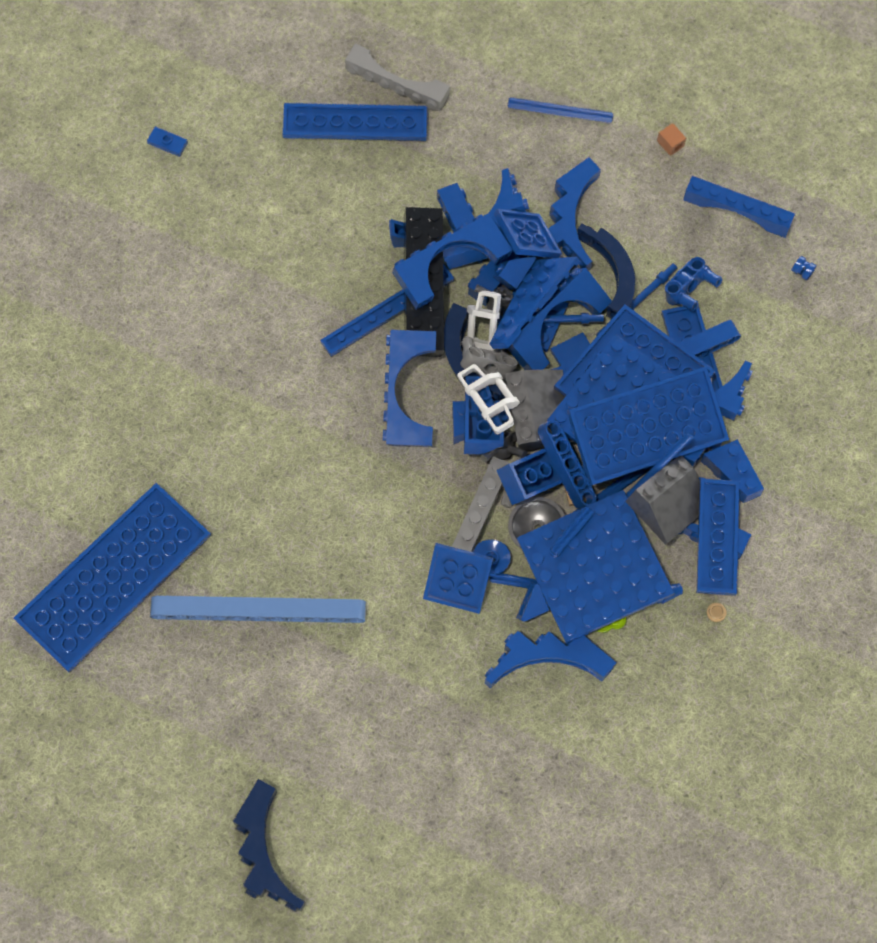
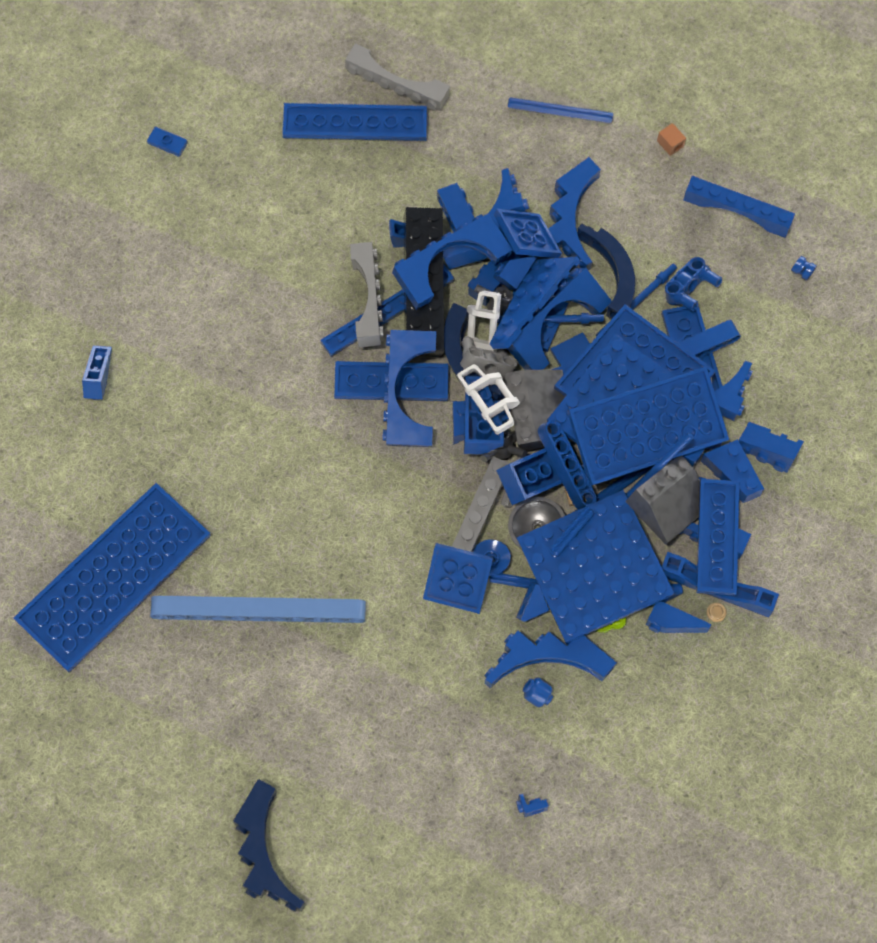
none -> blue slope [82,345,112,400]
none -> blue plate [334,361,448,401]
none -> light grey arch [350,242,384,347]
none -> blue bracket [516,794,549,818]
none -> blue head [522,677,553,707]
none -> blue slope [646,601,711,633]
none -> blue arch [662,552,779,618]
none -> blue wedge [739,422,804,473]

